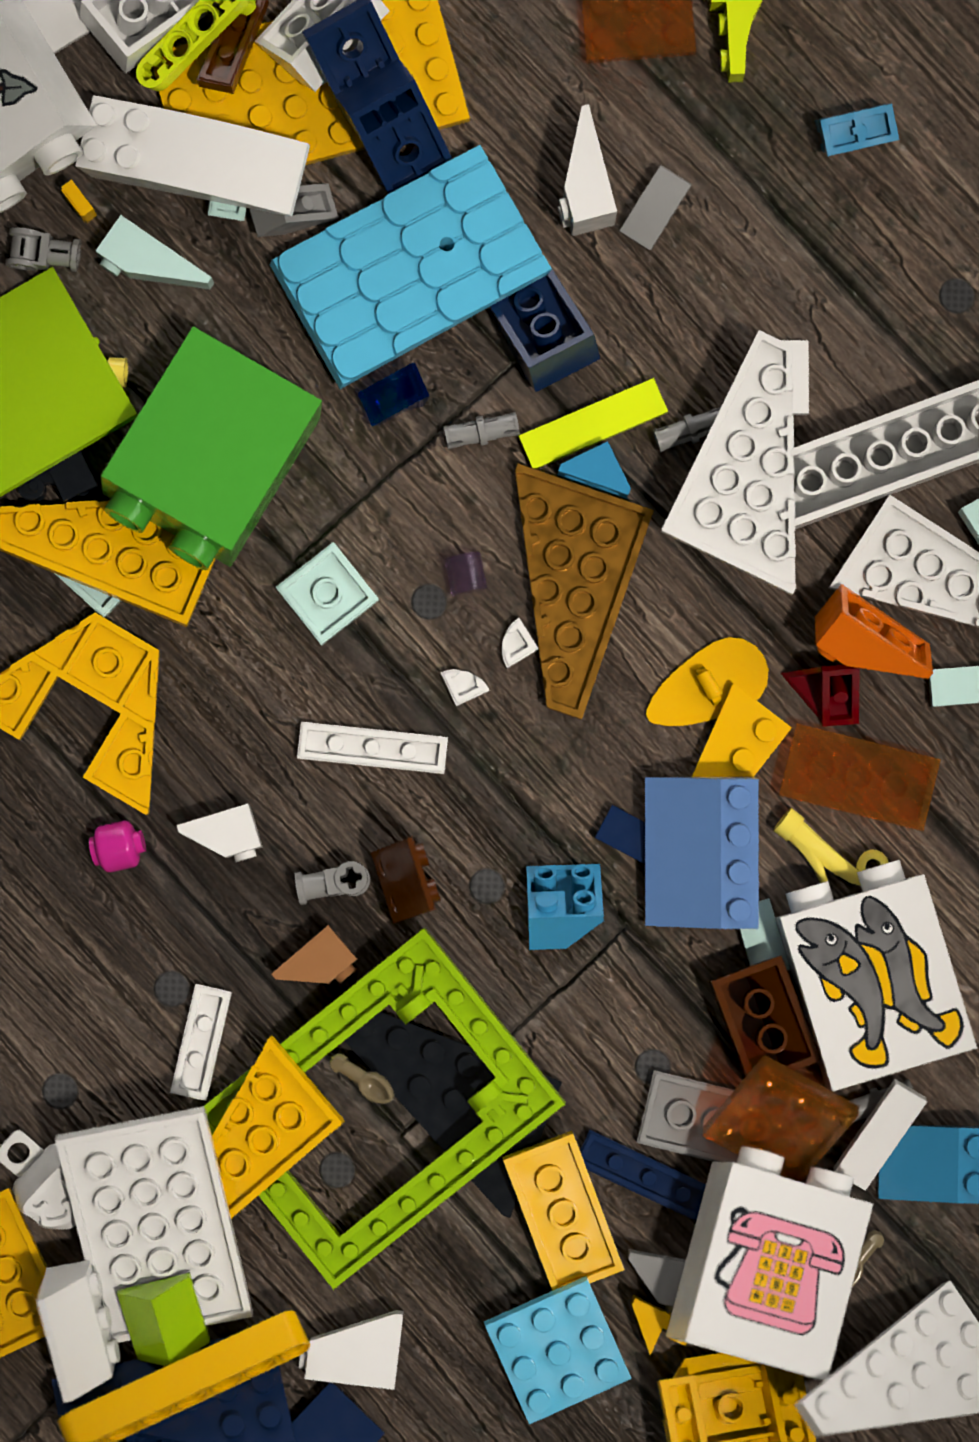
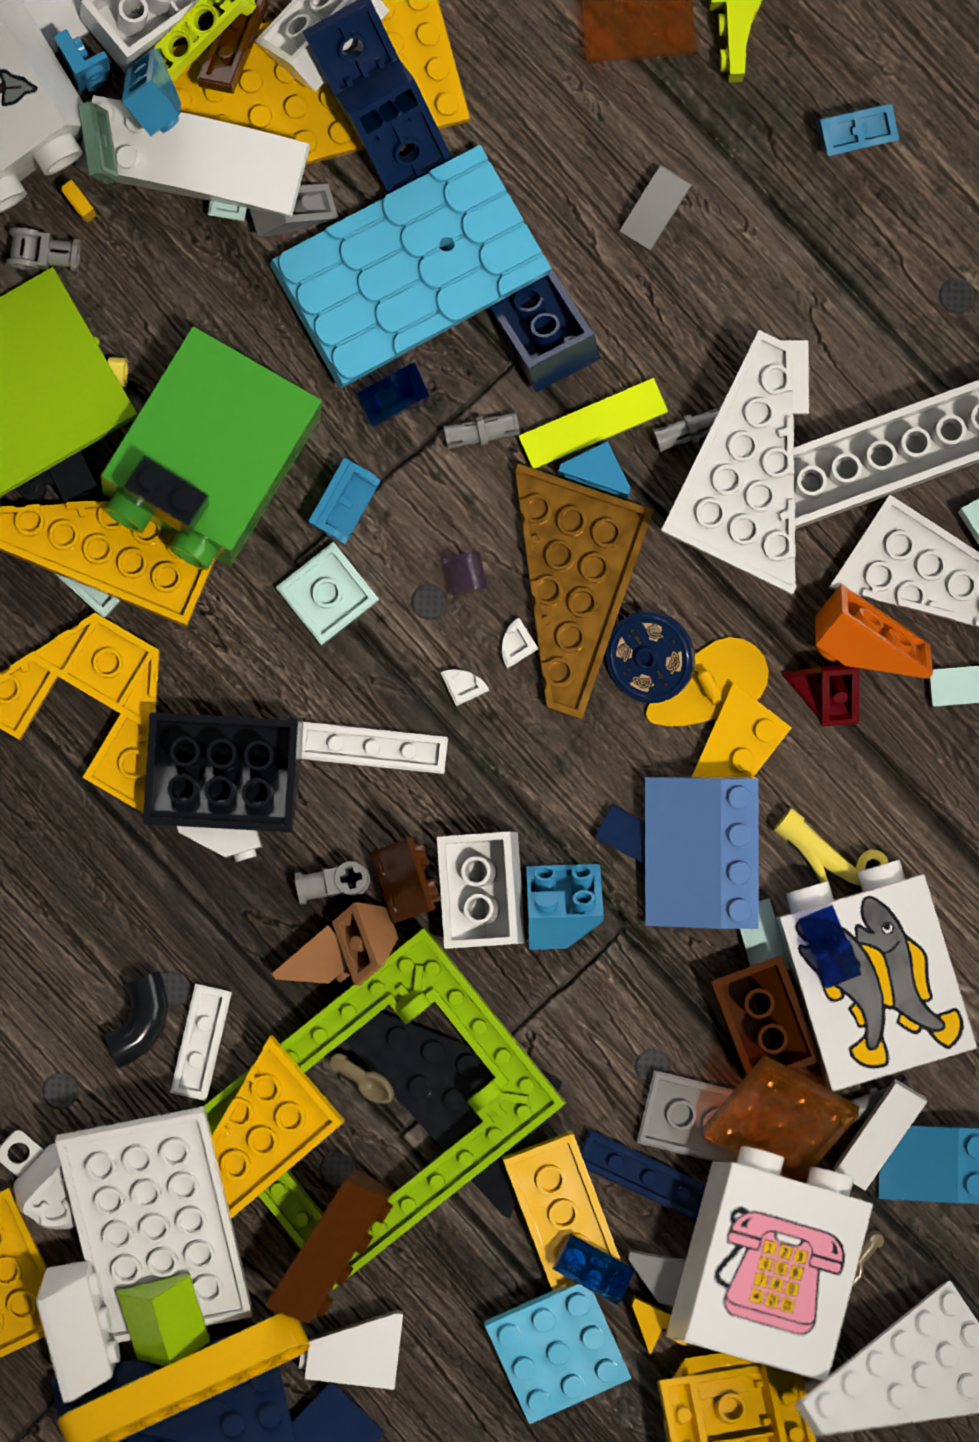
dark pink head [89,820,146,873] -> none
light aqua slope [96,215,214,289] -> none
white slope [558,104,617,236] -> none
clear orange plate [778,723,941,832] -> none
none -> dark azure bracket [54,29,112,93]
none -> sand green tile [78,101,119,184]
none -> black cylinder [105,971,169,1068]
none -> dark azure slope [122,46,181,137]
none -> black brick [124,456,209,537]
none -> black slope [143,712,304,833]
none -> reddish brown slope [265,1168,394,1324]
none -> dark azure hinge [308,457,381,545]
none -> medium nougat slope [332,902,398,986]
none -> white slope [437,831,525,949]
none -> clear blue tile [552,1234,635,1305]
none -> dark blue shield [606,611,695,703]
none -> clear blue slope [797,905,861,989]

